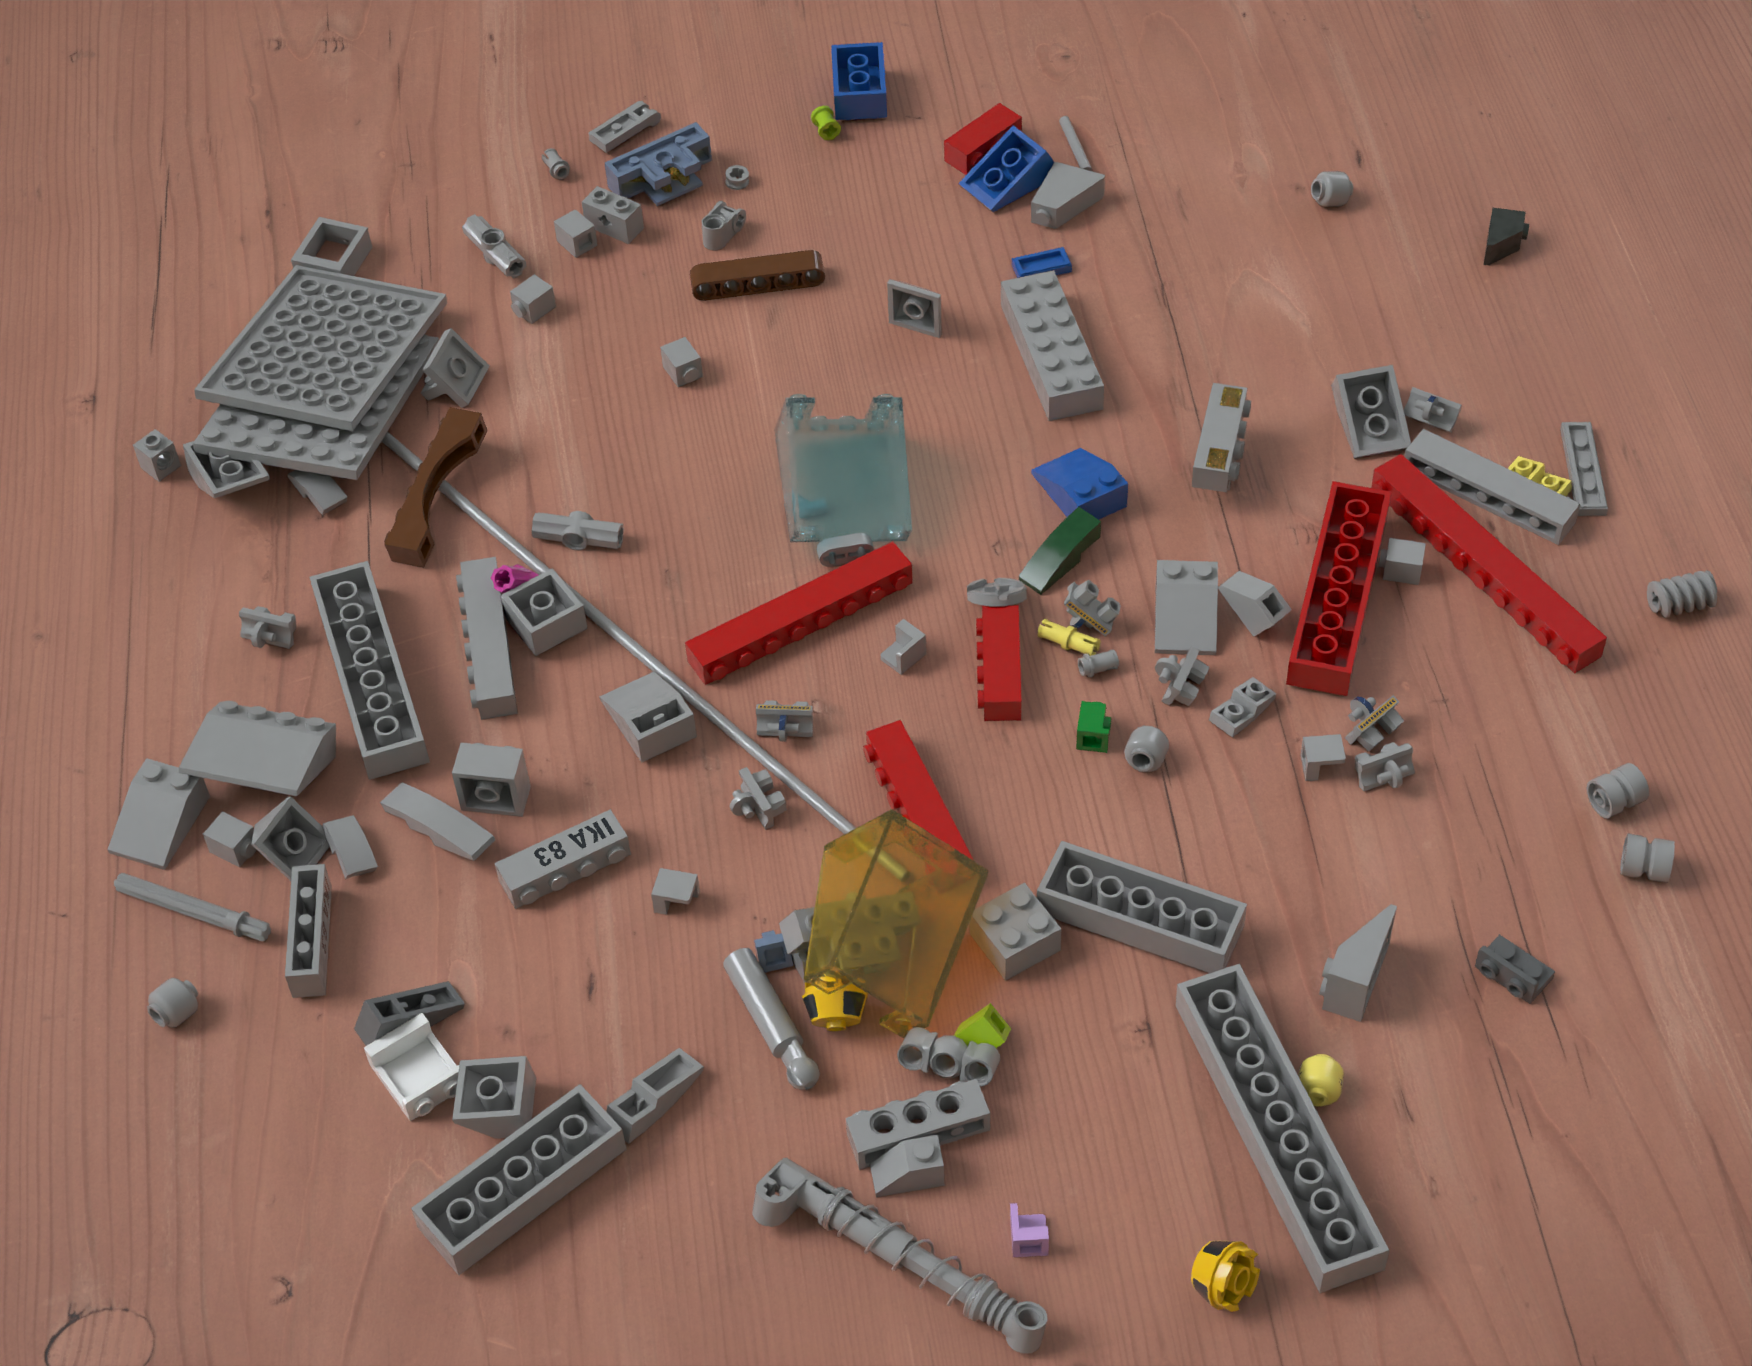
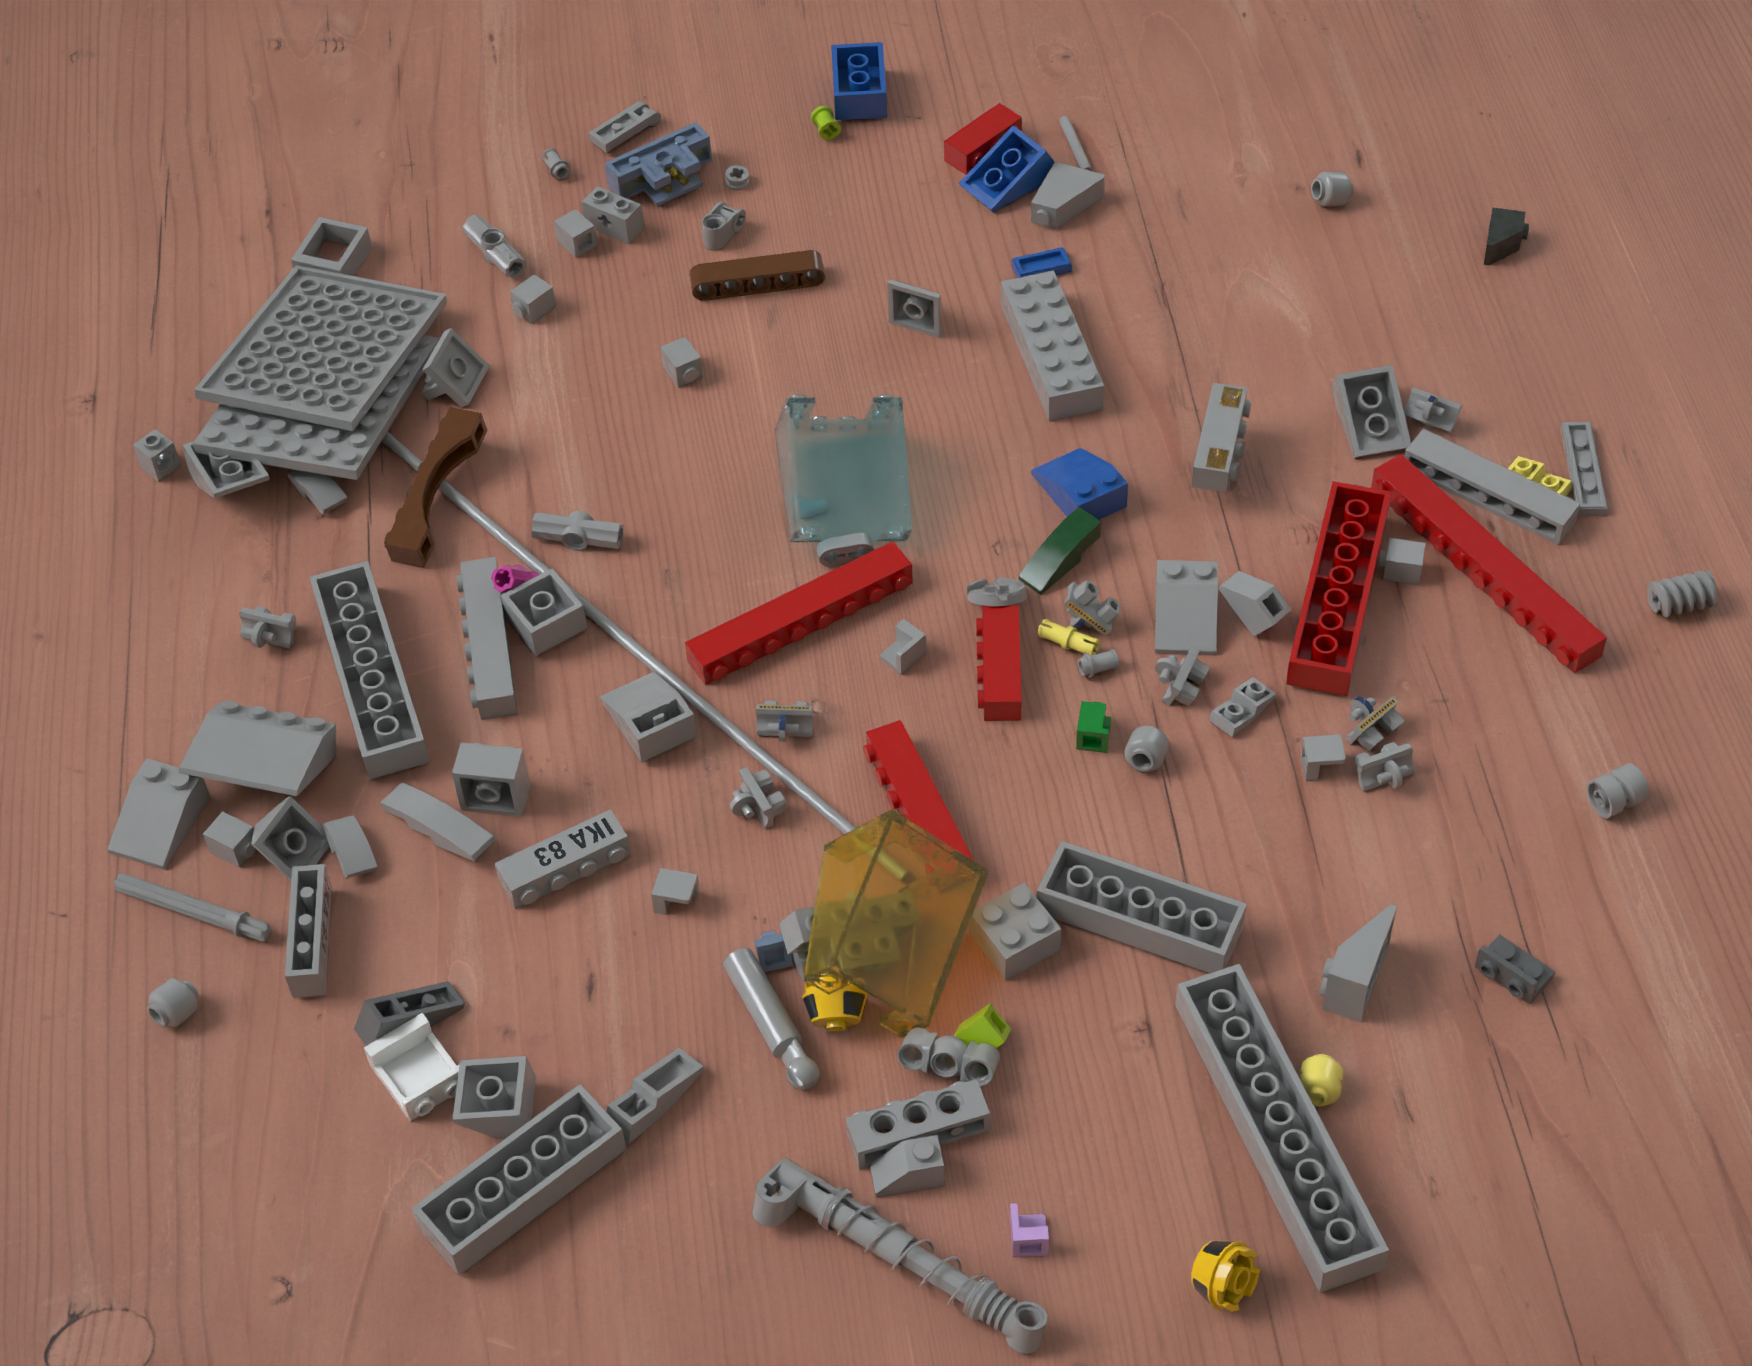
light grey wheel [1620,833,1675,883] -> none

